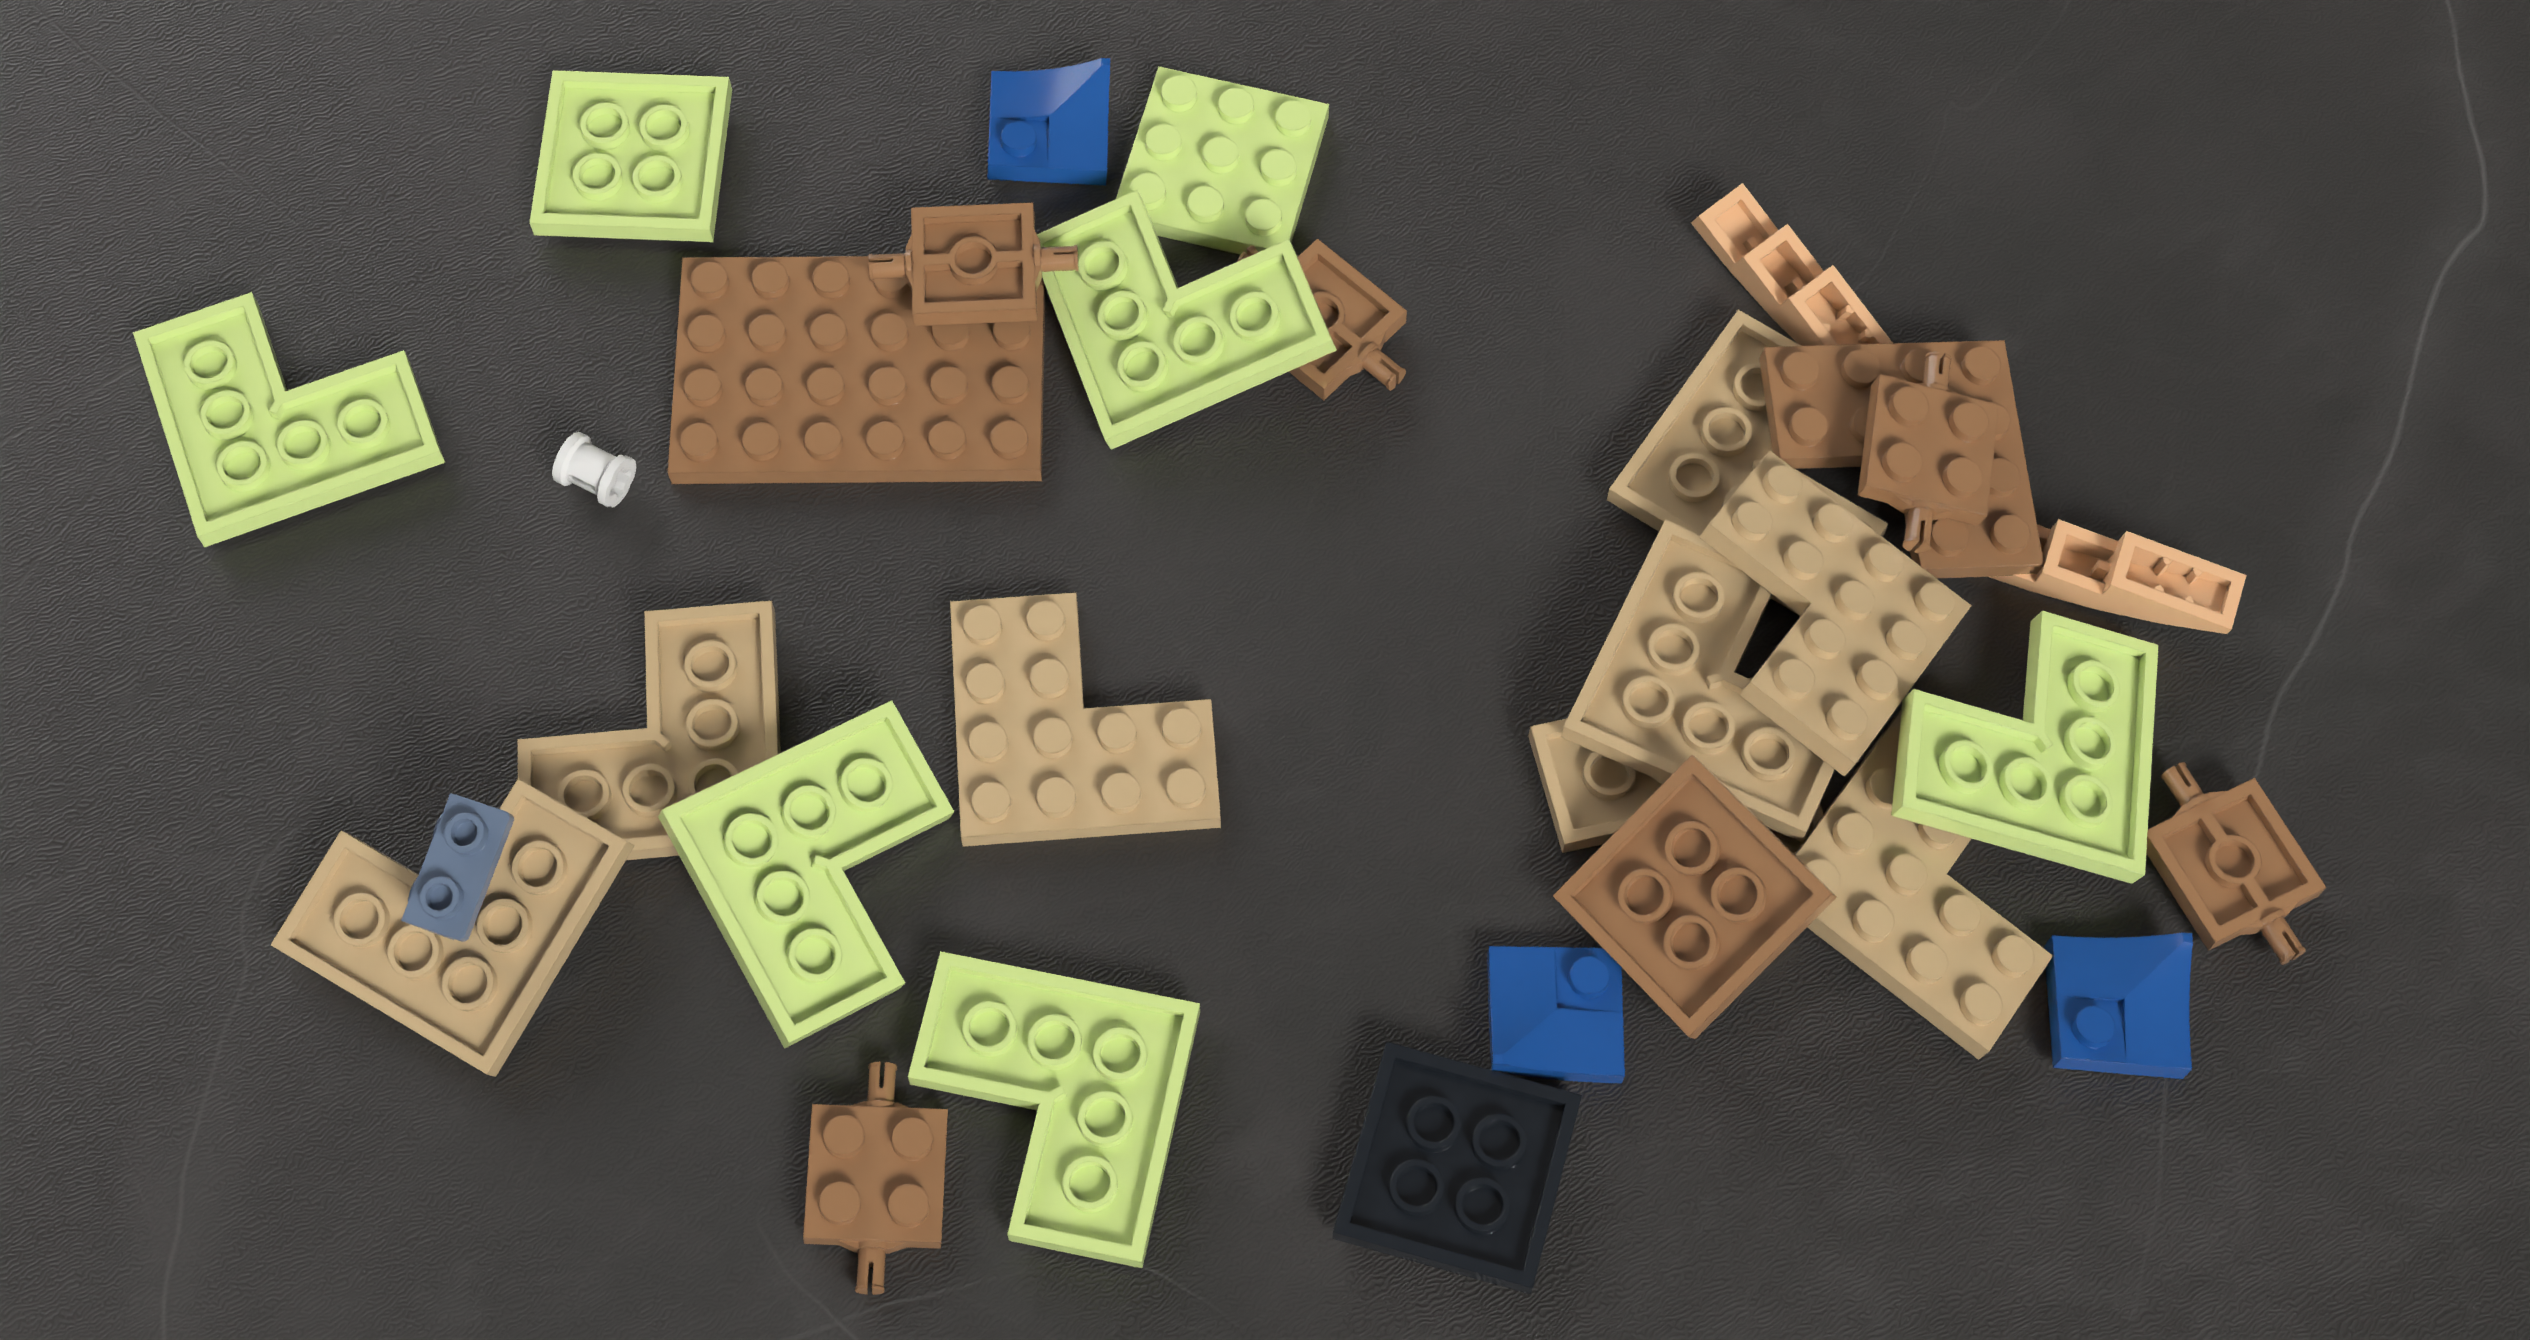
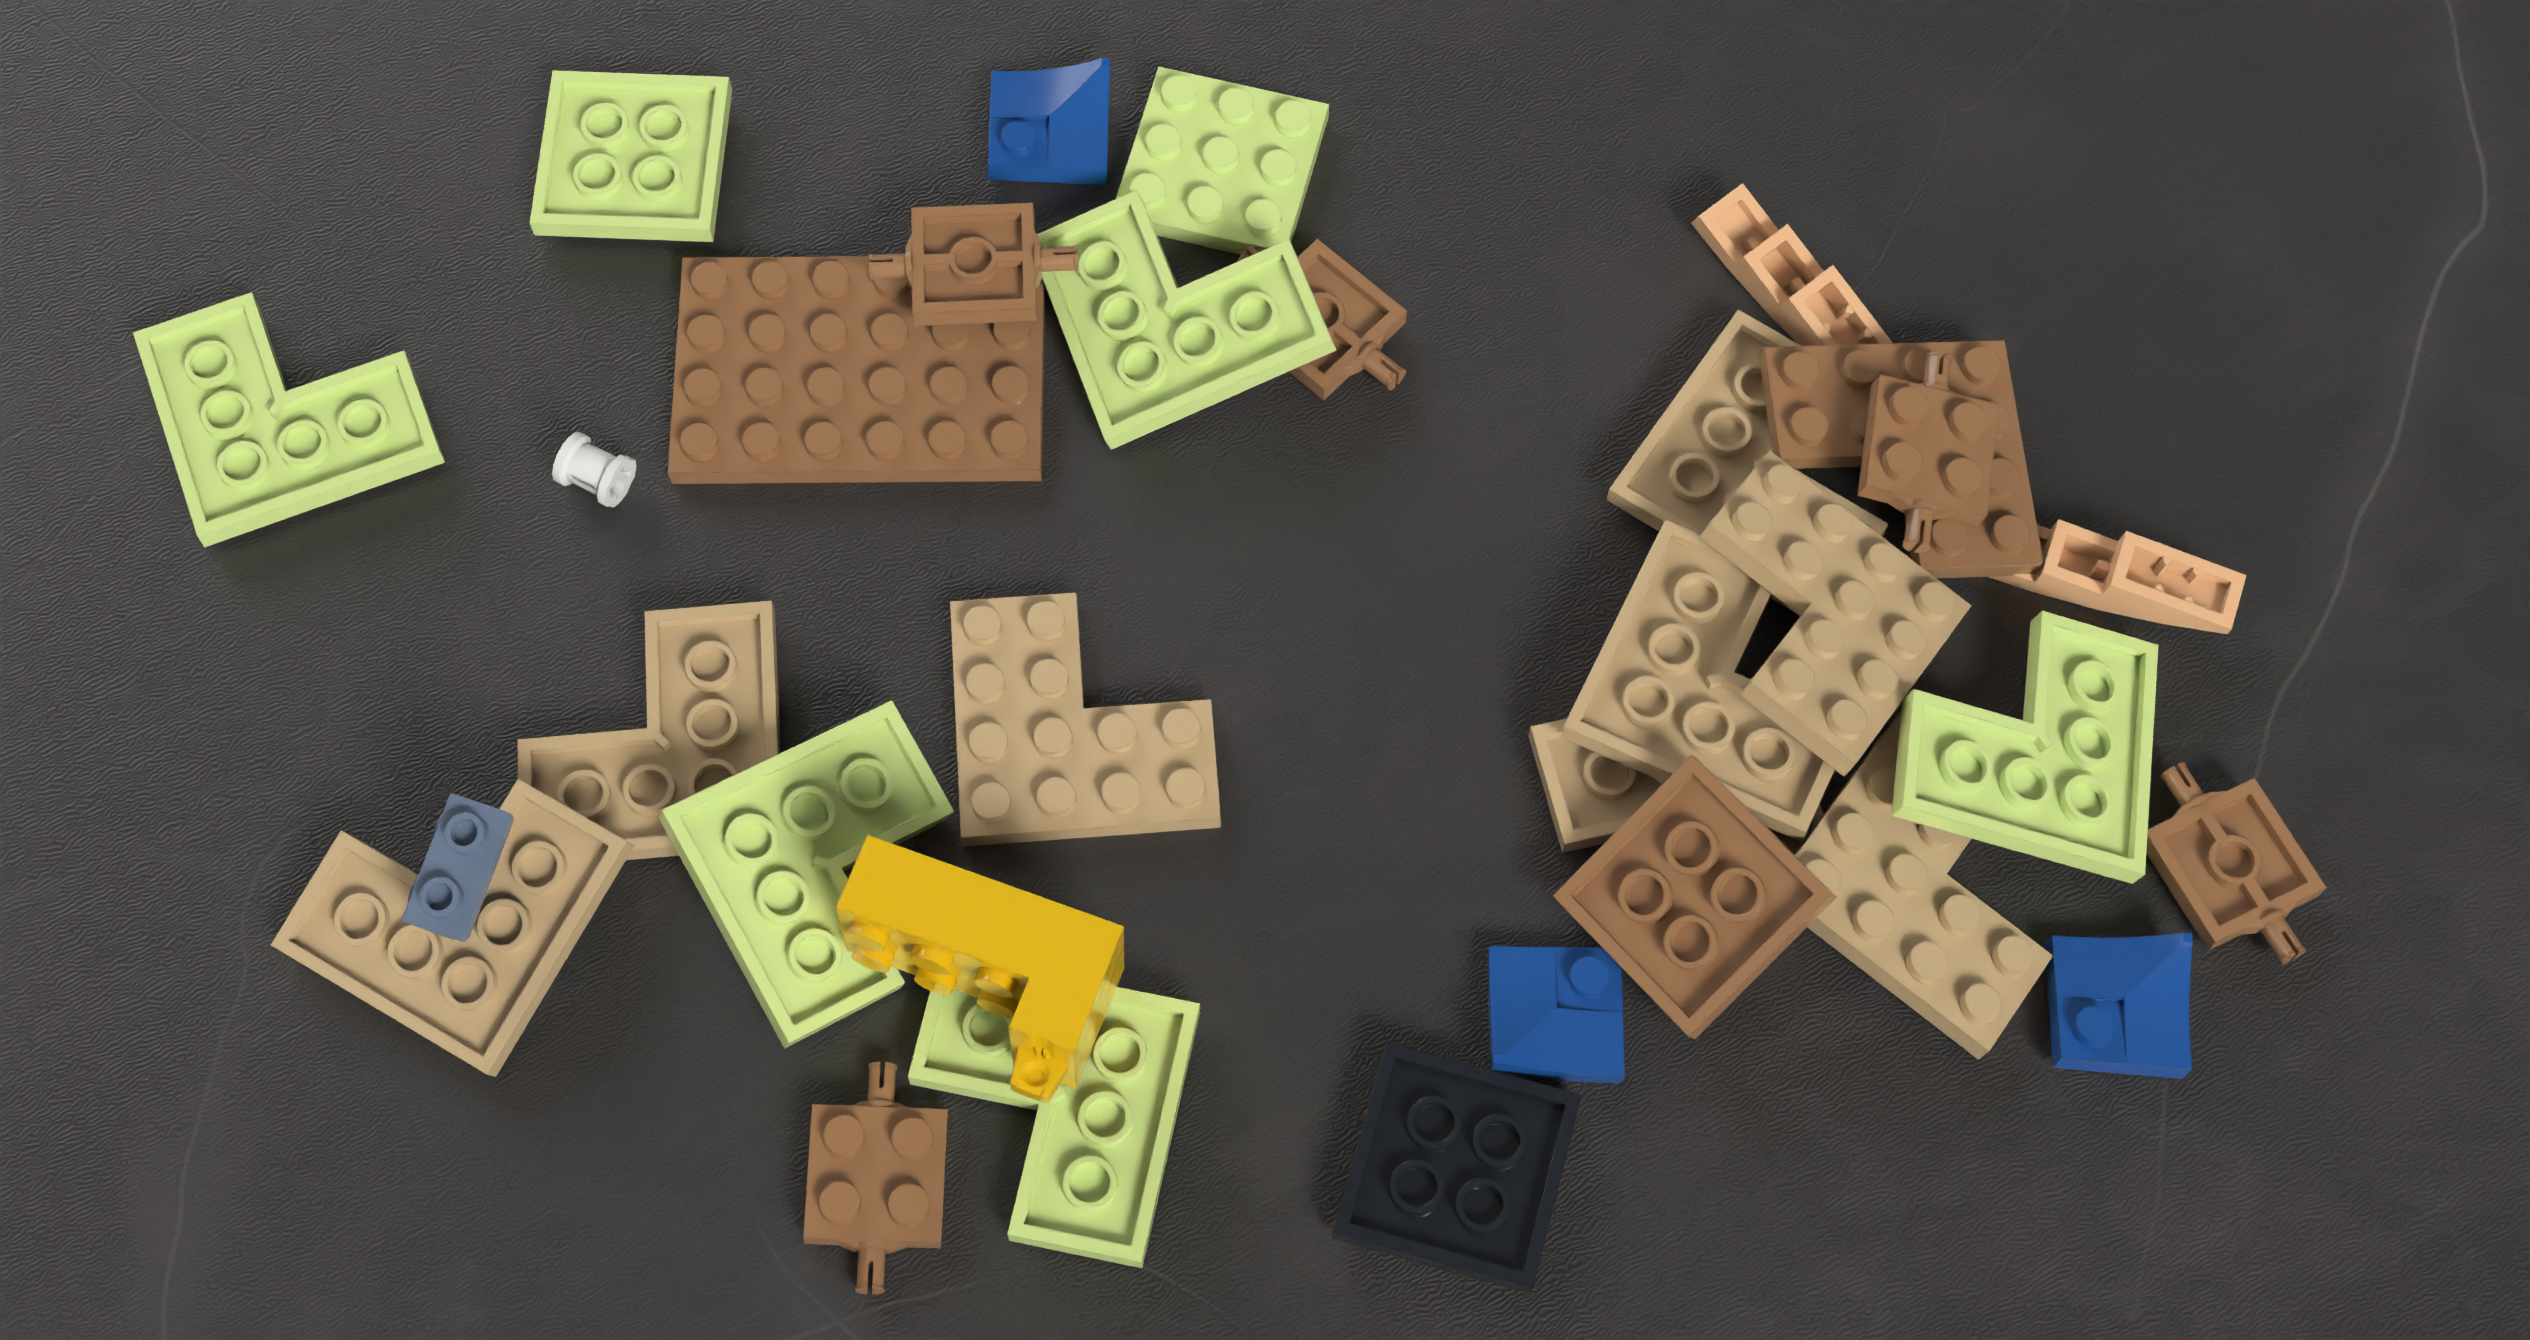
none -> yellow hinge [836,835,1124,1103]

